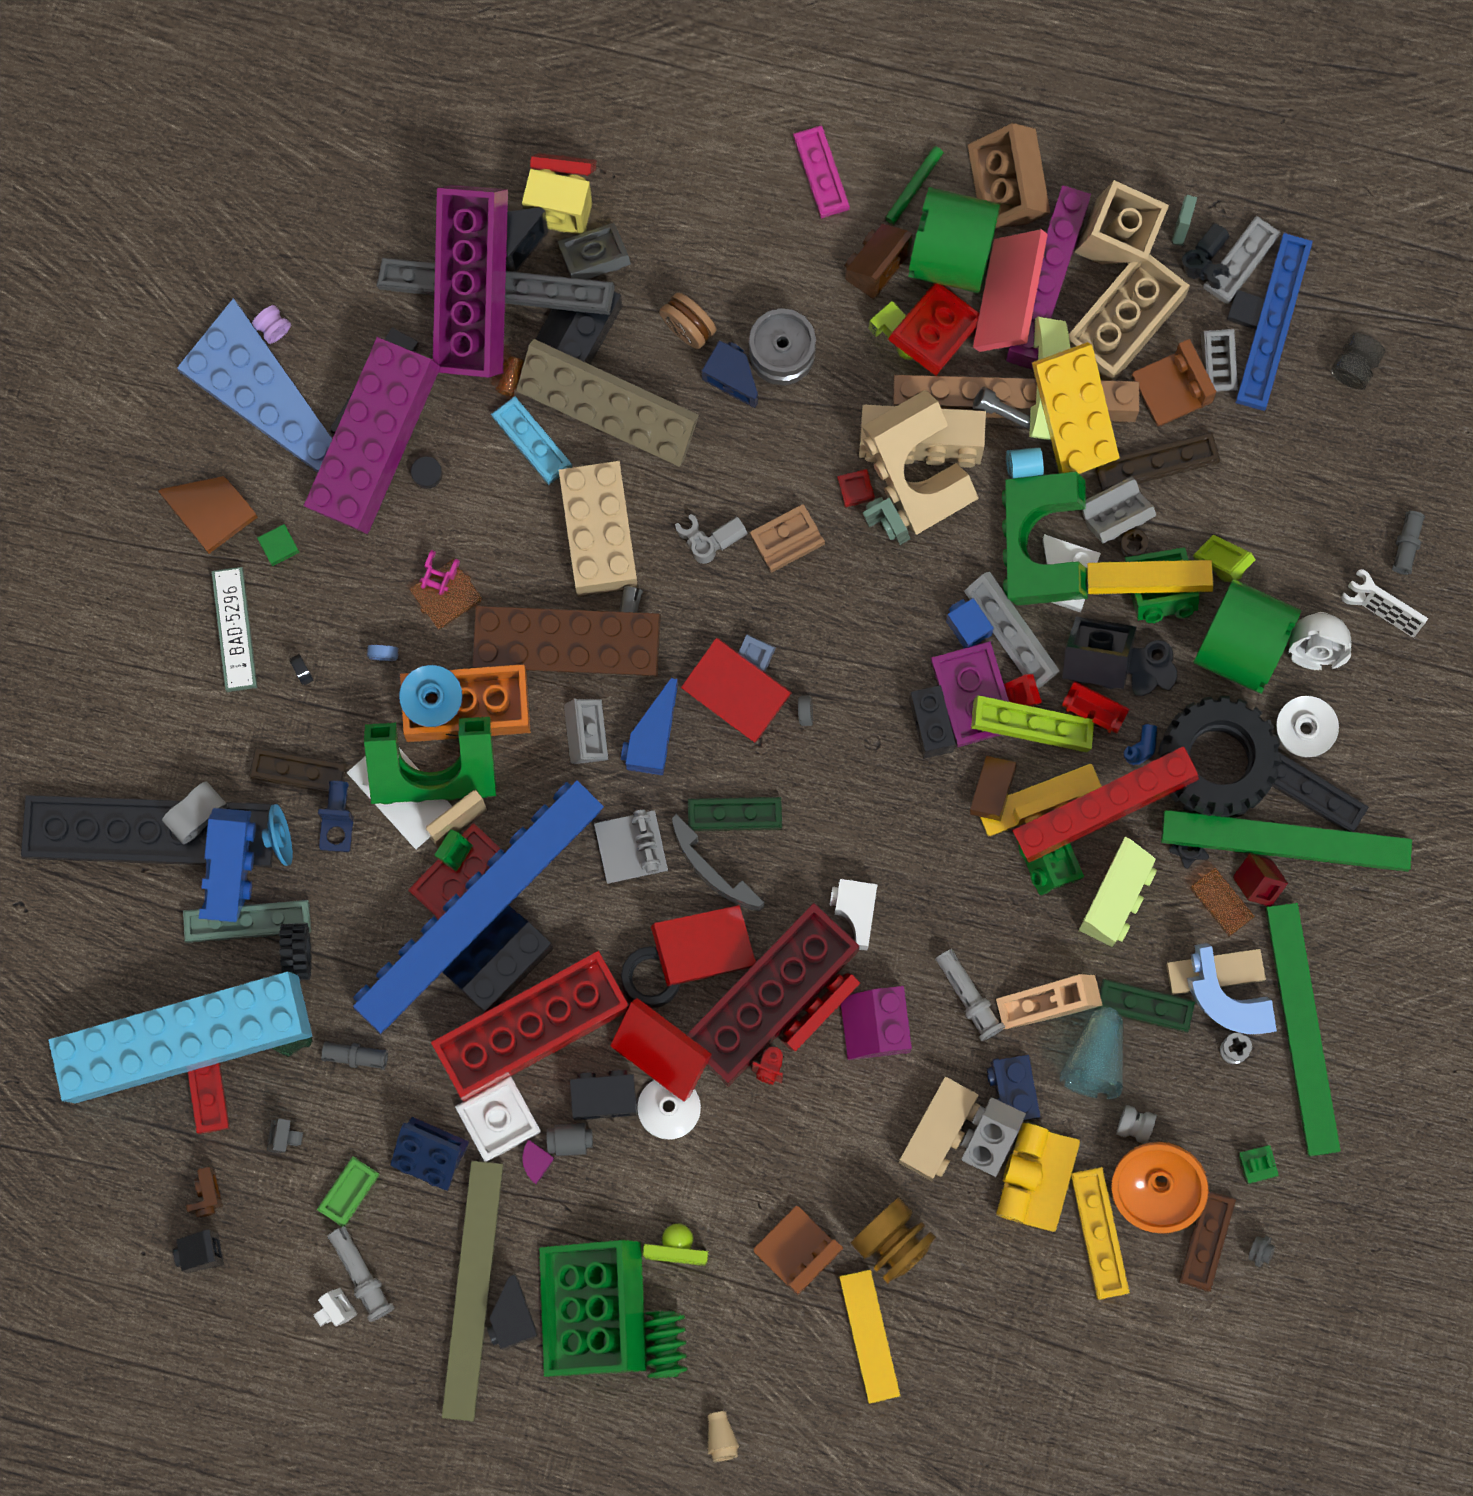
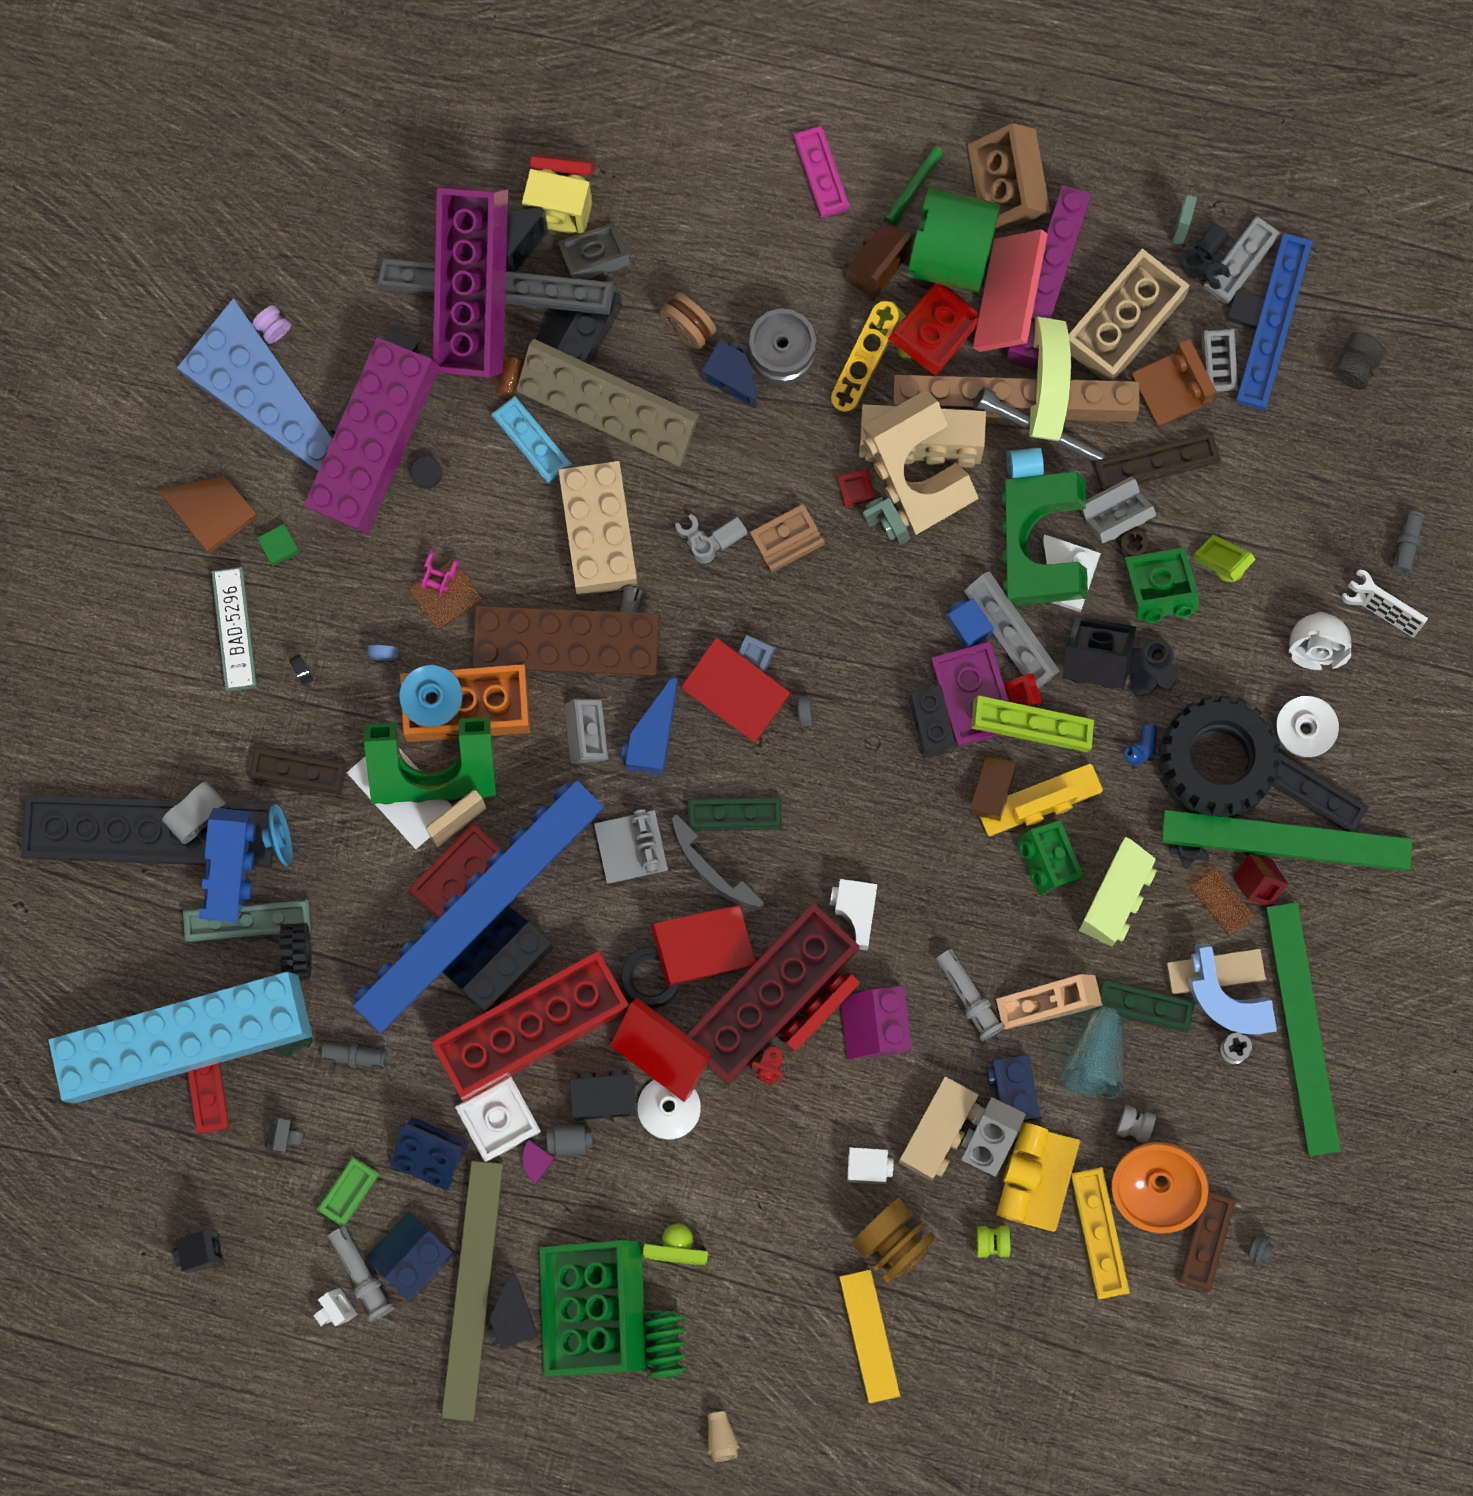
reddish brown bracket [186,1167,223,1218] -> none
dark blue bracket [318,781,354,852] -> none
green tile [434,829,473,871] -> none
dark orange bracket [753,1206,843,1296] -> none
red brick [1013,746,1199,863] -> none
yellow plate [1032,342,1120,474] -> none
red hinge [1062,681,1130,734] -> none
tan slope [1075,180,1169,265] -> none
yellow tile [1087,560,1213,594] -> none
green brick [1193,578,1302,694] -> none
green tile [1238,1145,1279,1184] -> none
none -> dark blue slope [365,1211,455,1302]
none -> yellow beam [831,301,900,412]
none -> white brick [847,1148,894,1185]
none -> lime wheel [976,1225,1010,1258]

